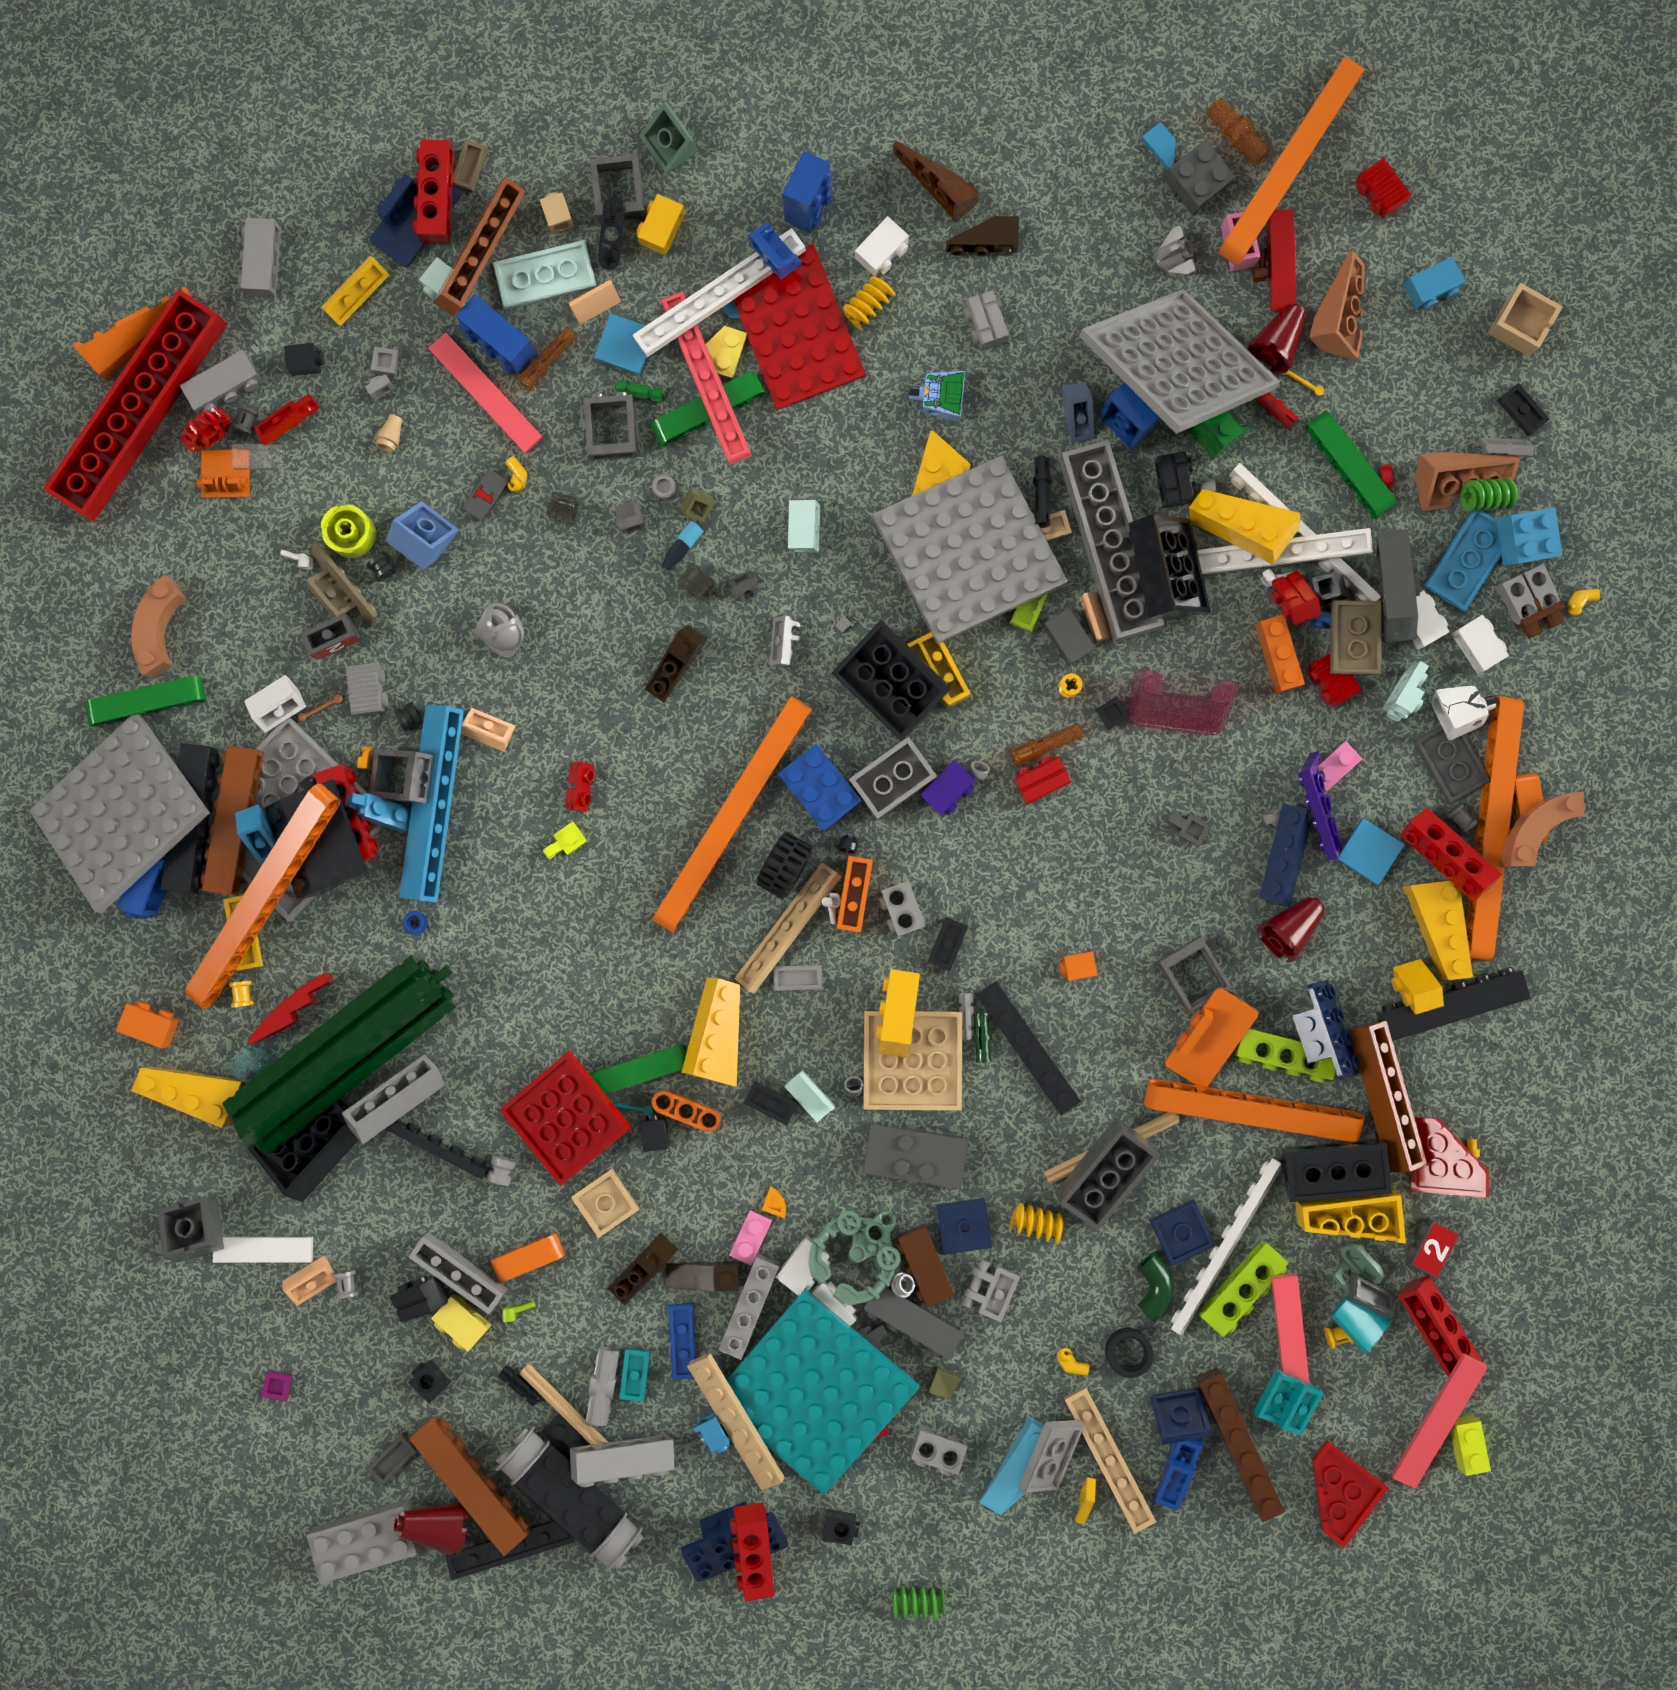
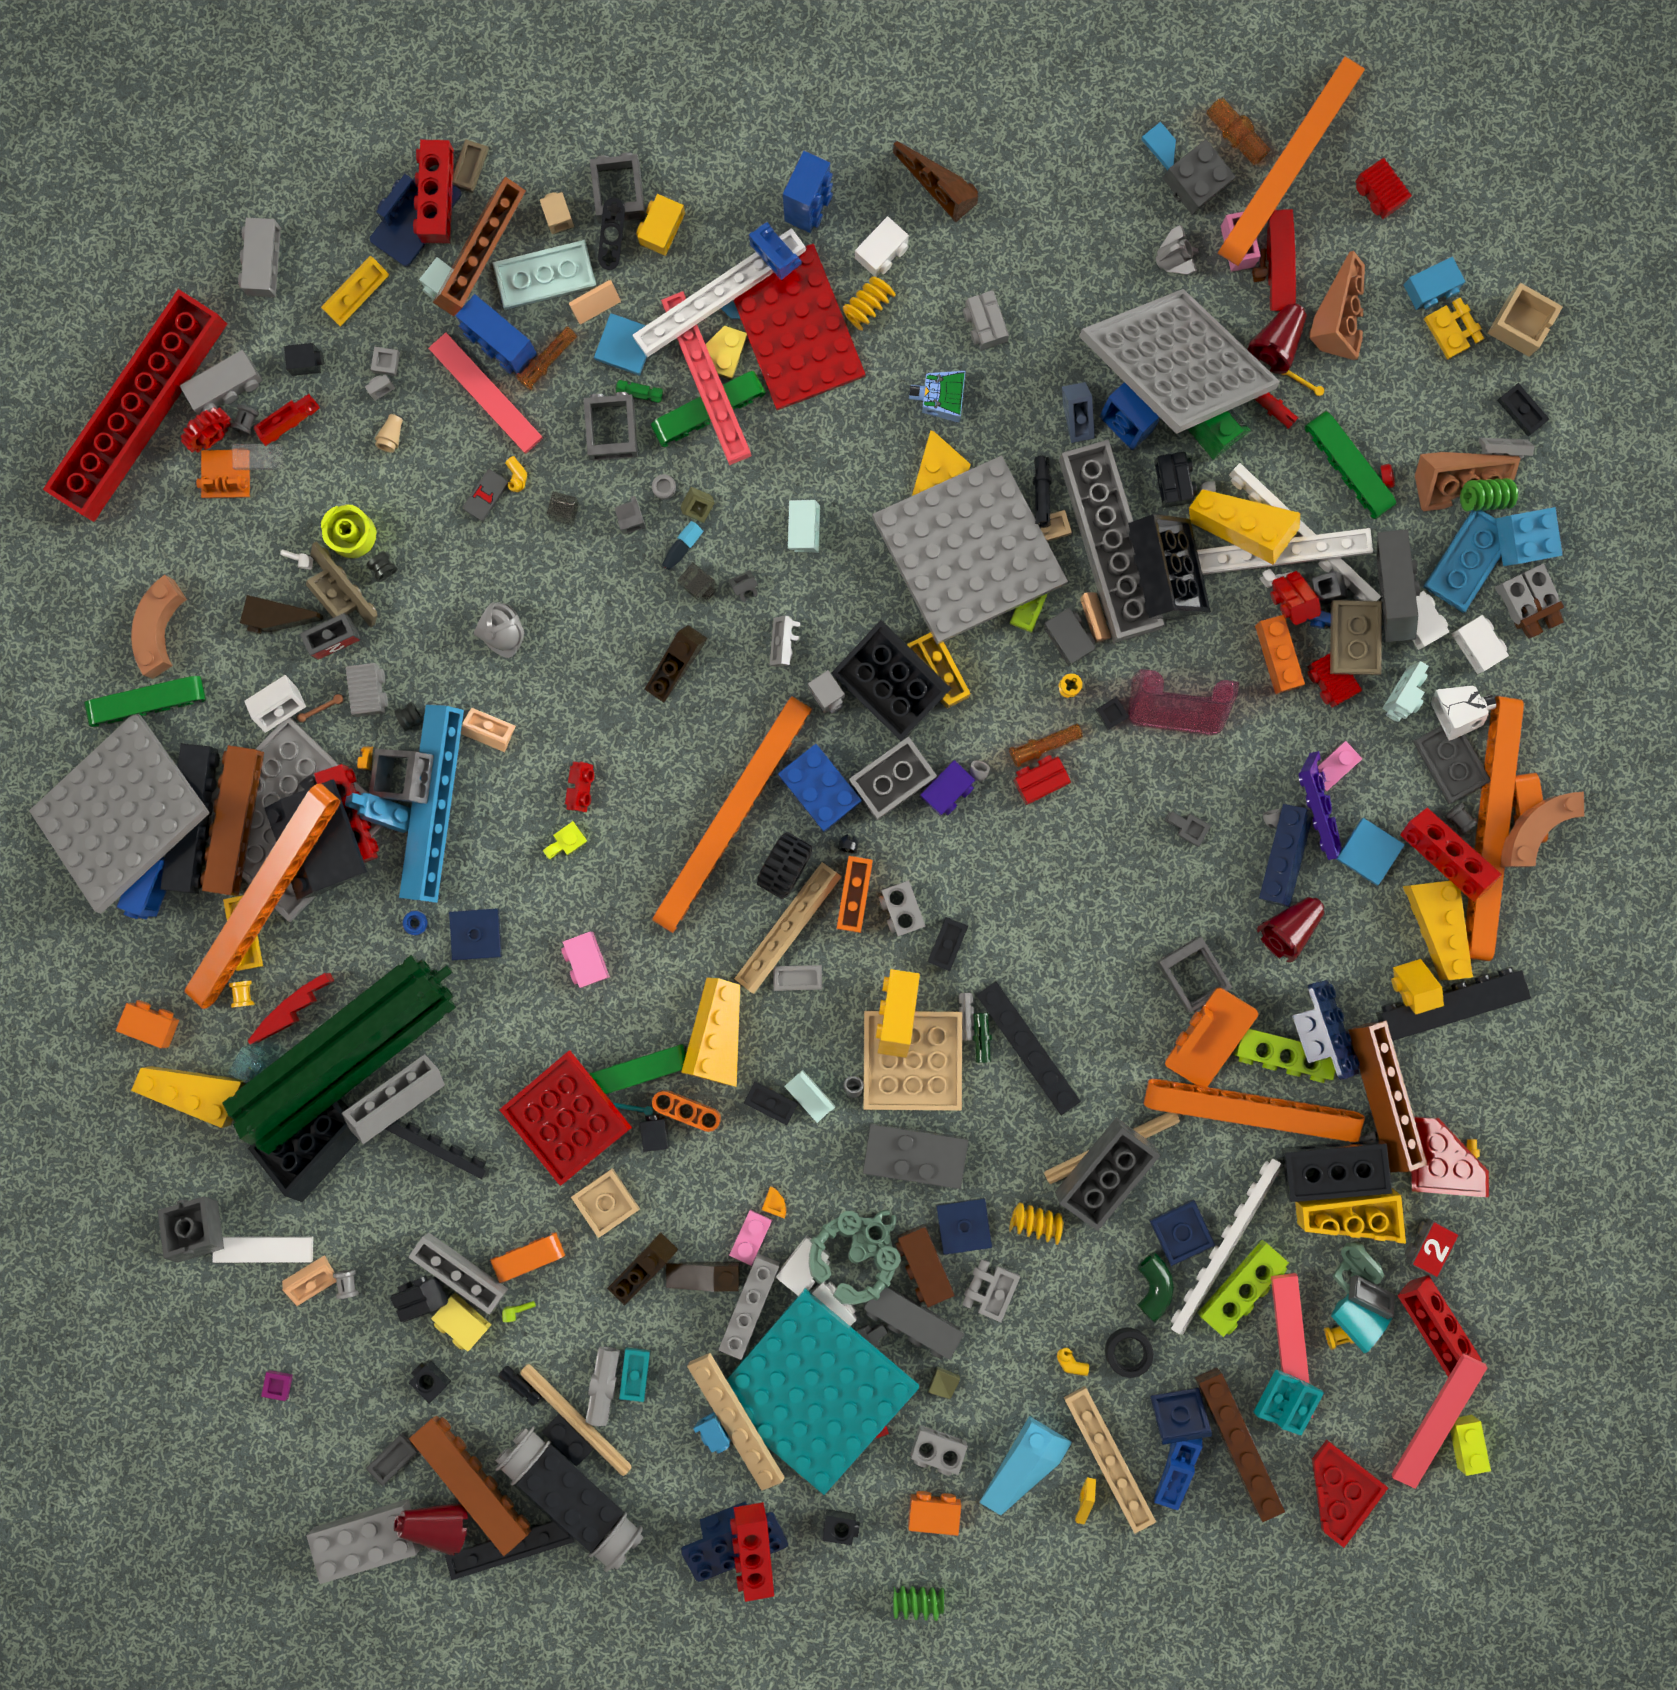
orange wedge [73,287,192,381] -> none
dark azure brick [235,804,276,864] -> none
medium blue slope [385,501,459,570] -> none
light grey wheel [486,1154,517,1186] -> none
light grey brick [570,1435,675,1487] -> none
sand green slope [639,102,696,174] -> none
blue tile [668,1303,696,1380] -> none
white hand [822,893,841,924] -> none
light grey piece [835,614,854,633] -> none
light grey plate [891,1272,915,1298] -> none
dark brown slope [945,216,1019,256] -> none
light grey tile [1018,1420,1084,1493] -> none
orange brick [1059,951,1098,981] -> none
yellow arm [1568,588,1600,615] -> none
none -> dark brown slope [240,595,323,635]
none -> dark blue plate [449,908,502,960]
none -> bright pink brick [561,932,610,988]
none -> light grey brick [808,670,845,714]
none -> orange brick [908,1491,961,1536]
none -> yellow plate [1424,297,1485,360]

